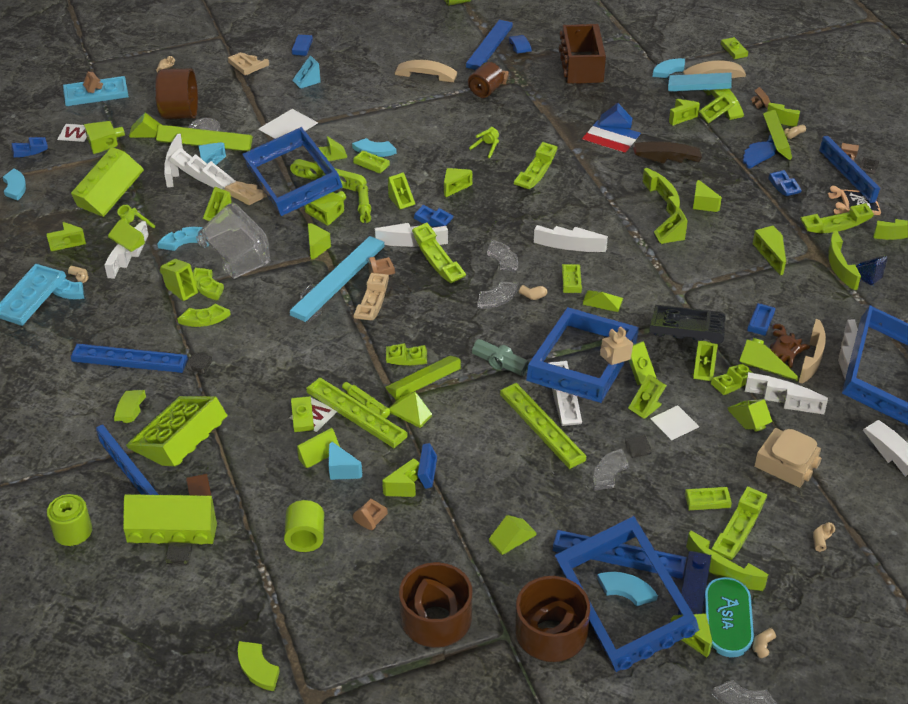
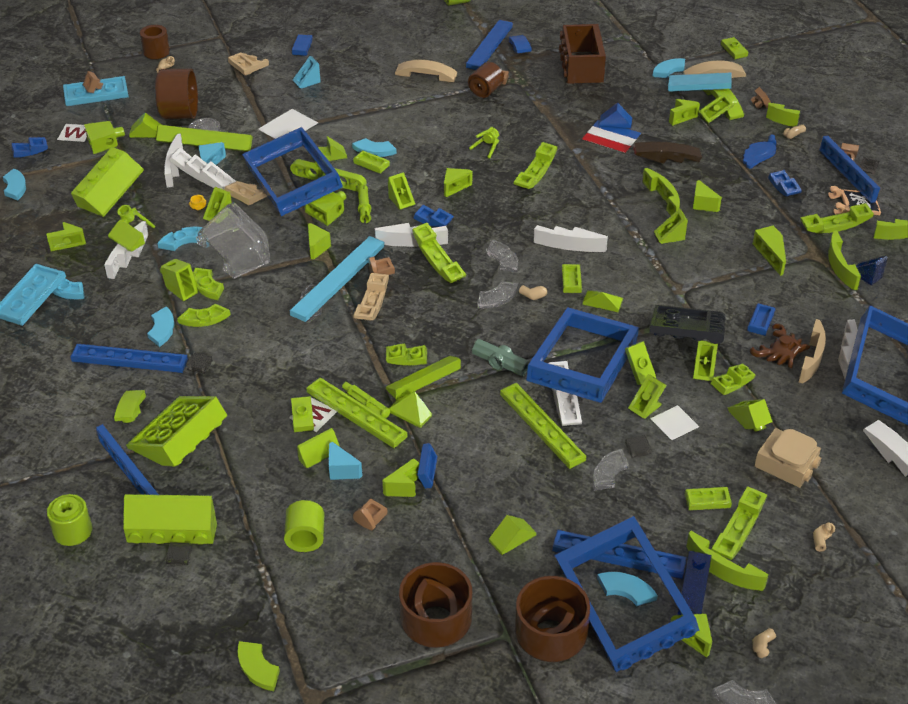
tan arm [68,266,89,283] -> none
reddish brown tile [186,474,211,496] -> none
tan brick [600,327,633,365] -> none
green tile [704,577,754,657] -> none
lime slope [740,338,798,381] -> none
white slope [745,372,828,414] -> none
lime slope [763,110,792,160] -> none
none -> reddish brown piece [140,25,170,59]
none -> medium azure tile [147,307,175,347]
none -> yellow plate [189,195,207,210]

